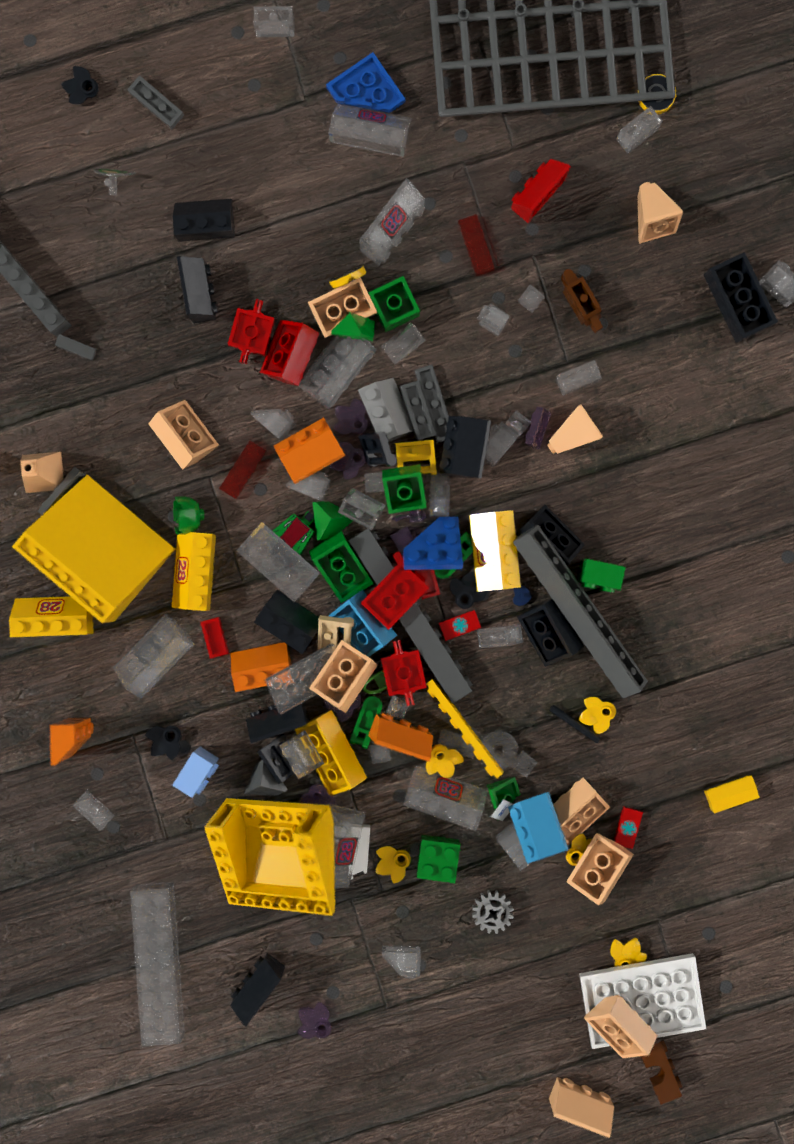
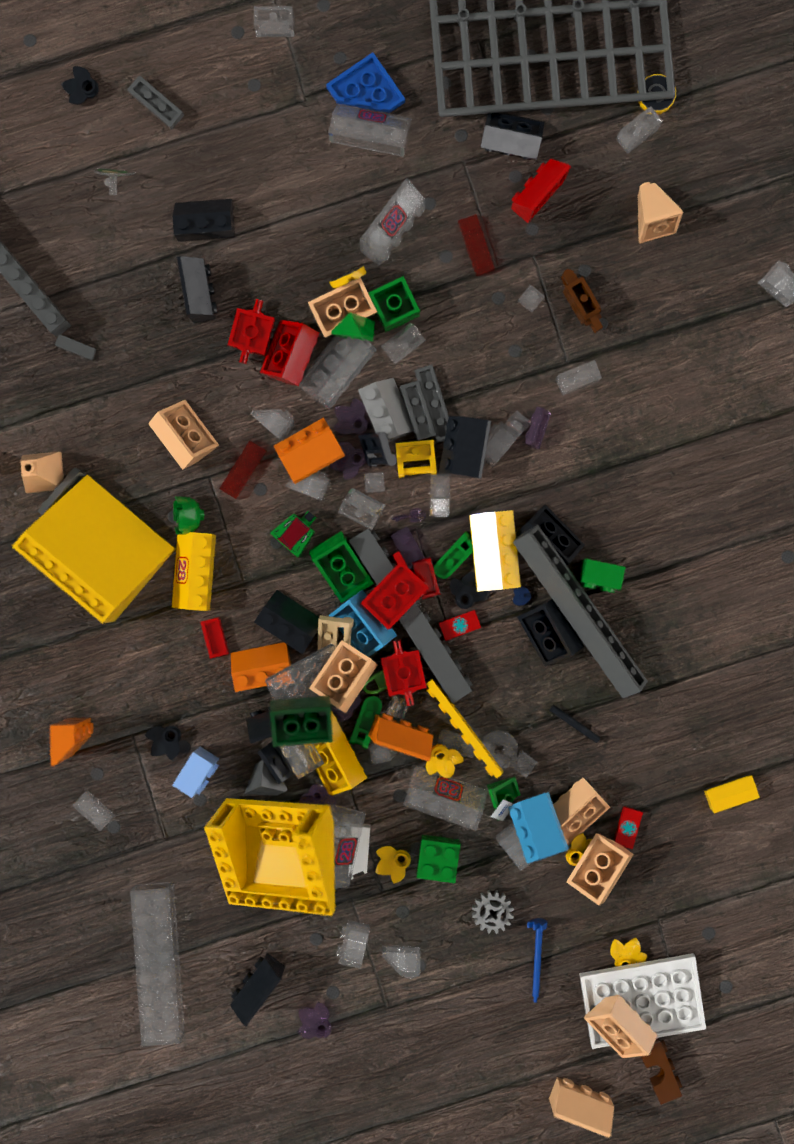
yellow slope [9,596,94,637] -> none
clear slope [113,614,195,699] -> none
clear slope [236,522,320,602] -> none
green slope [312,501,357,540] -> none
green brick [382,464,427,514] -> none
blue plate [403,517,463,570] -> none
clear slope [477,623,523,648] -> none
clear brick [478,303,510,337] -> none
light nougat slope [547,405,603,454] -> none
yellow plate [579,697,616,734] -> none
black brick [704,252,778,343] -> none
none -> dark green slope [270,696,333,747]
none -> clear brick [336,920,370,969]
none -> slope [481,113,544,160]
none -> blue piece [527,918,547,1003]

